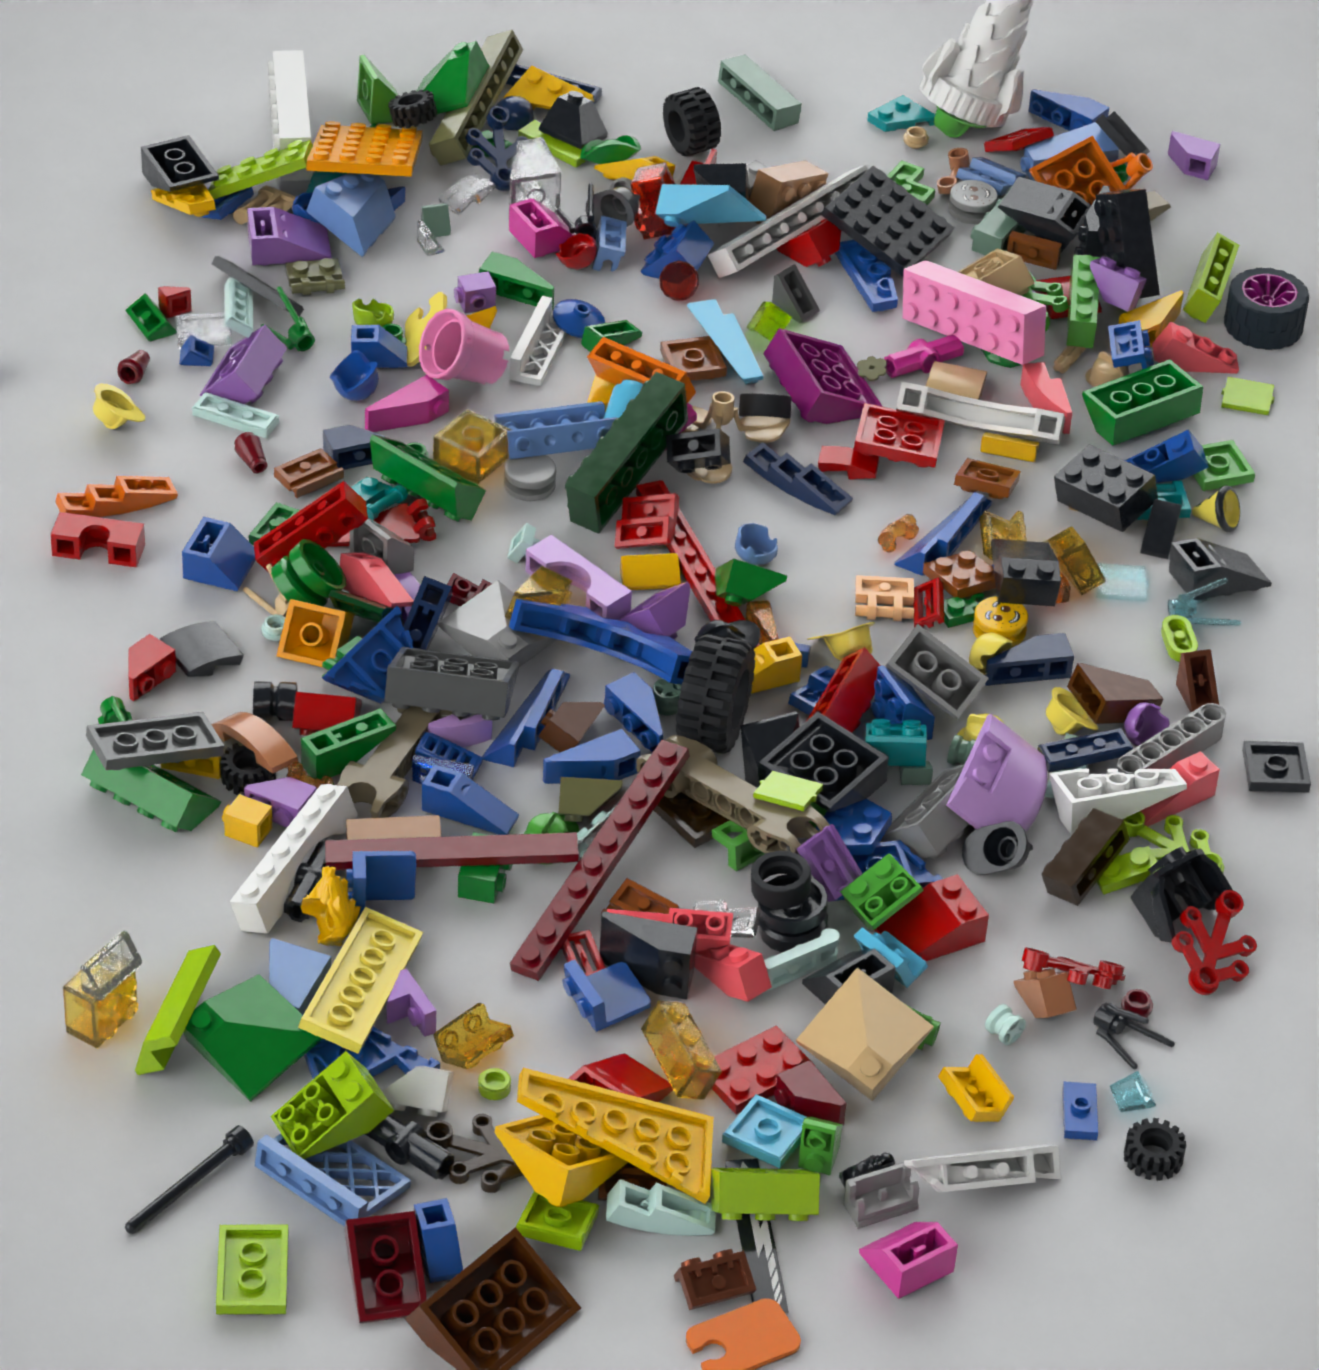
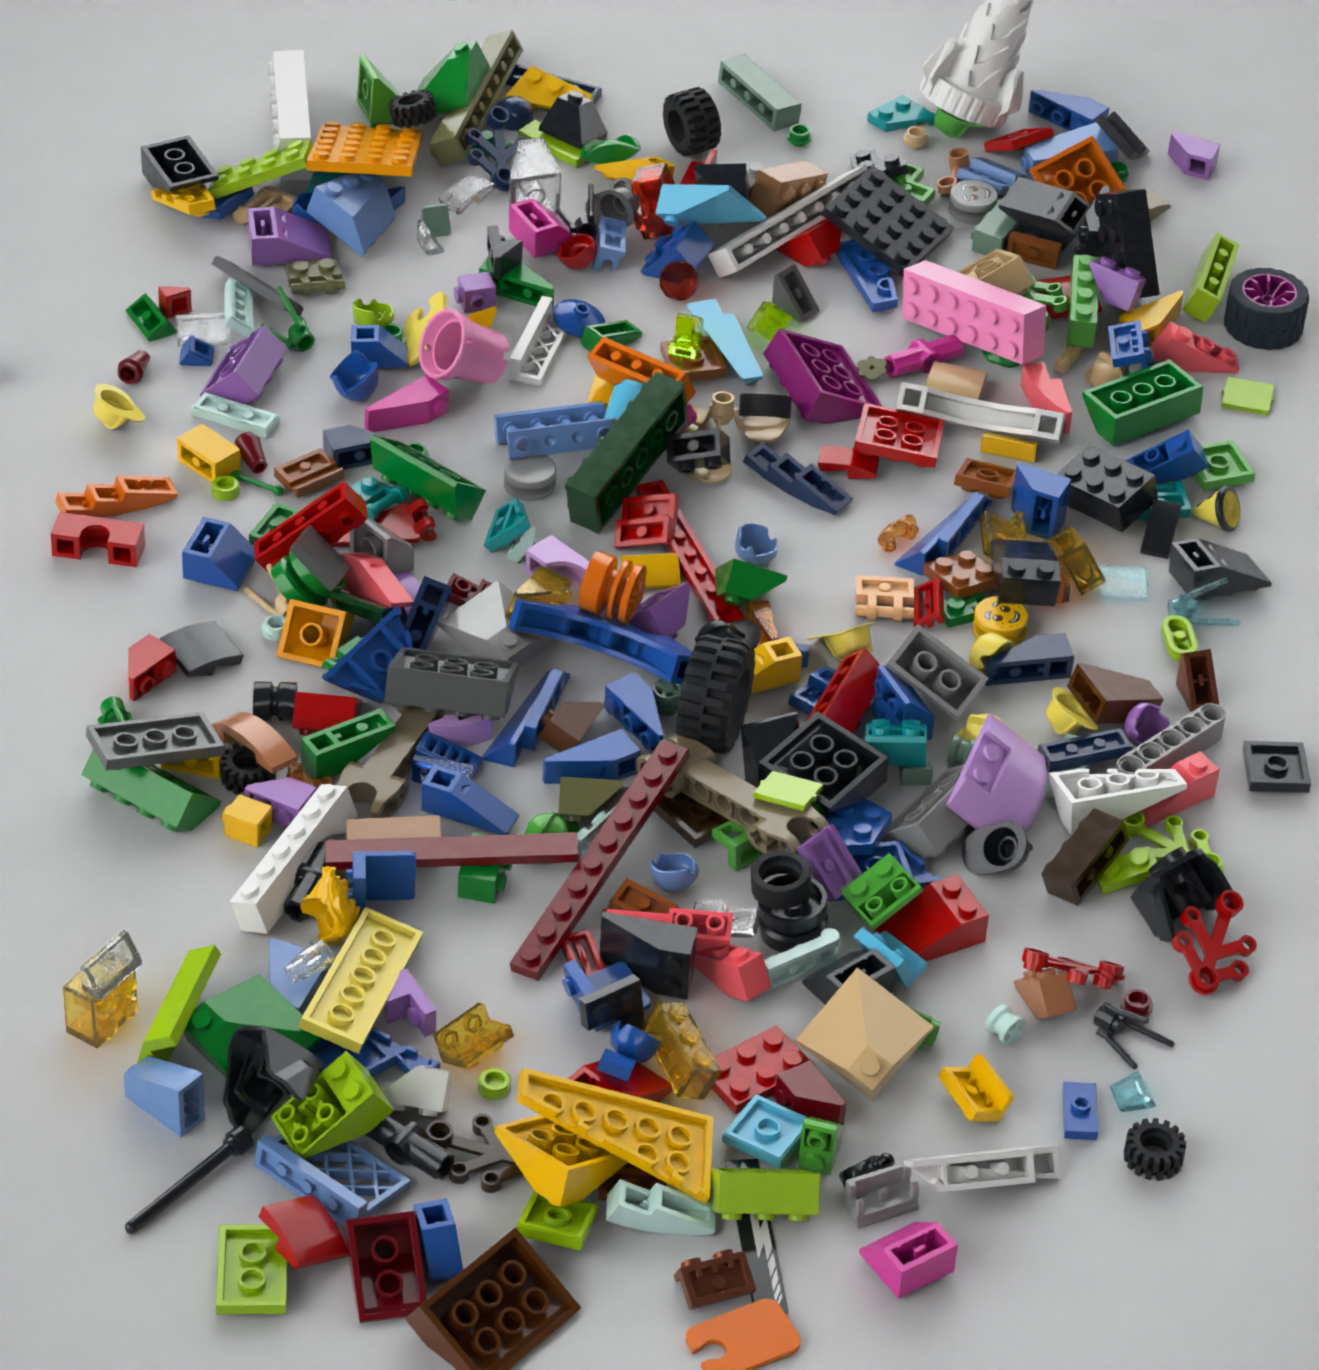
clear yellow brick [433,409,511,484] -> none
orange plant [1110,152,1153,190] -> none
none -> medium blue slope [124,1056,205,1137]
none -> yellow brick [177,424,241,483]
none -> lime tile [211,475,240,501]
none -> black piece [223,1025,323,1135]
none -> green hinge [231,470,284,496]
none -> red slope [258,1195,347,1270]
none -> clear cone [284,940,334,983]
none -> dark grey tile [289,524,351,591]
none -> teal wing [484,497,531,553]
none -> black slope [487,225,523,279]
none -> orange wheel [578,551,647,624]
none -> black plate [578,974,646,1033]
none -> blue slope [597,1048,636,1082]
none -> blue hair [610,1021,662,1063]
none -> medium blue hair [649,852,699,892]
none -> clear neon green panel [669,313,704,359]
none -> green plate [787,124,812,147]
none -> plate [850,149,908,178]
none -> blue slope [1011,462,1071,542]

